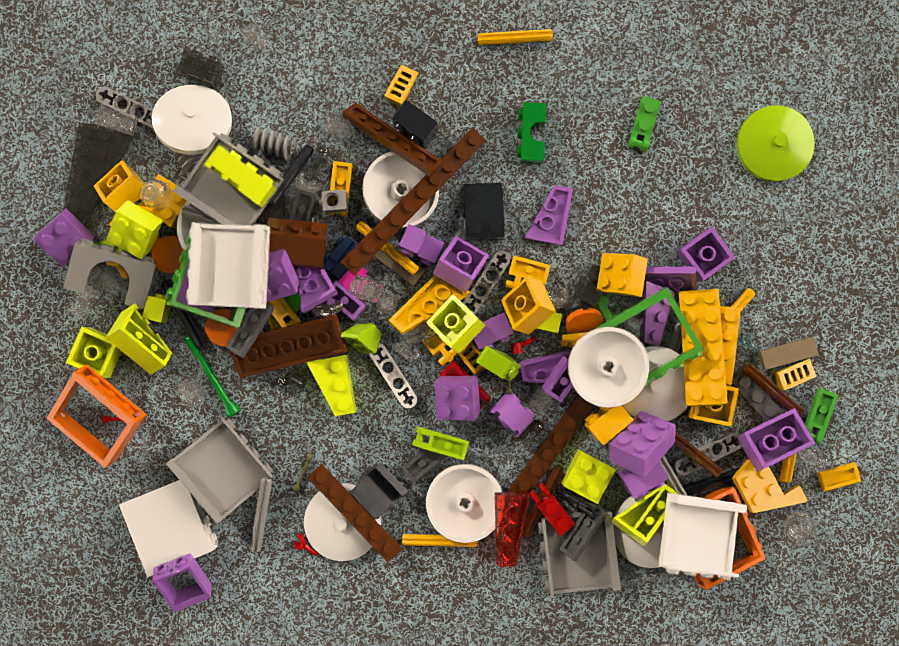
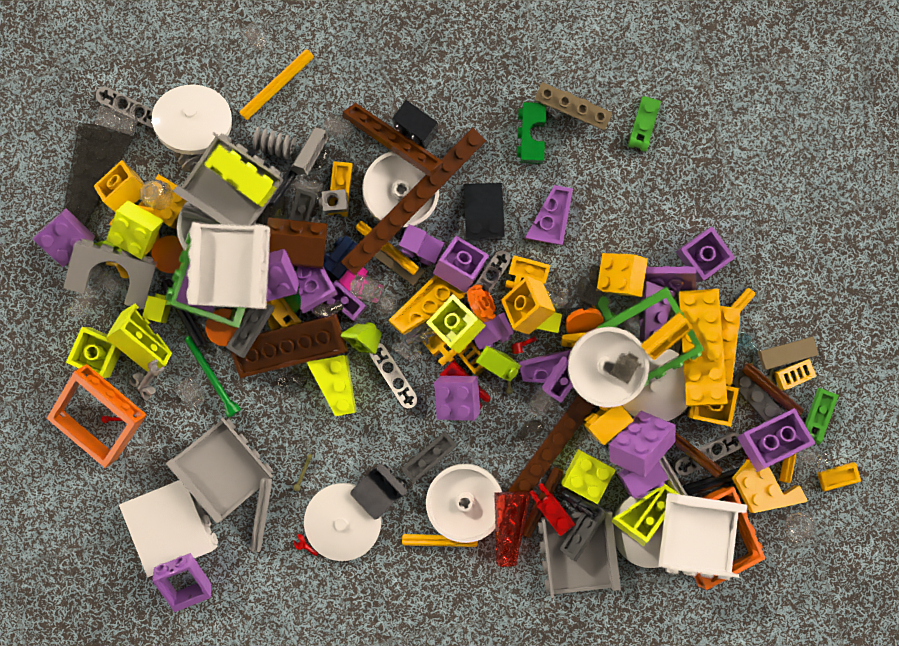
clear smoke brick [177,50,225,88] -> none
reddish brown plate [307,464,402,563] -> none
yellow slope [384,65,418,107] -> none
lime plate [412,426,469,460] -> none
yellow axle [478,29,553,45] -> none
medium lavender brick [489,394,535,438] -> none
lime dish [737,105,815,182] -> none
none -> light grey bar [129,359,165,401]
none -> yellow axle [239,49,314,120]
none -> light grey piece [290,127,329,175]
none -> orange tile [467,284,496,322]
none -> dark tan bracket [534,82,612,130]
none -> clear smoke bracket [609,352,642,384]
none -> yellow piece [641,312,693,360]

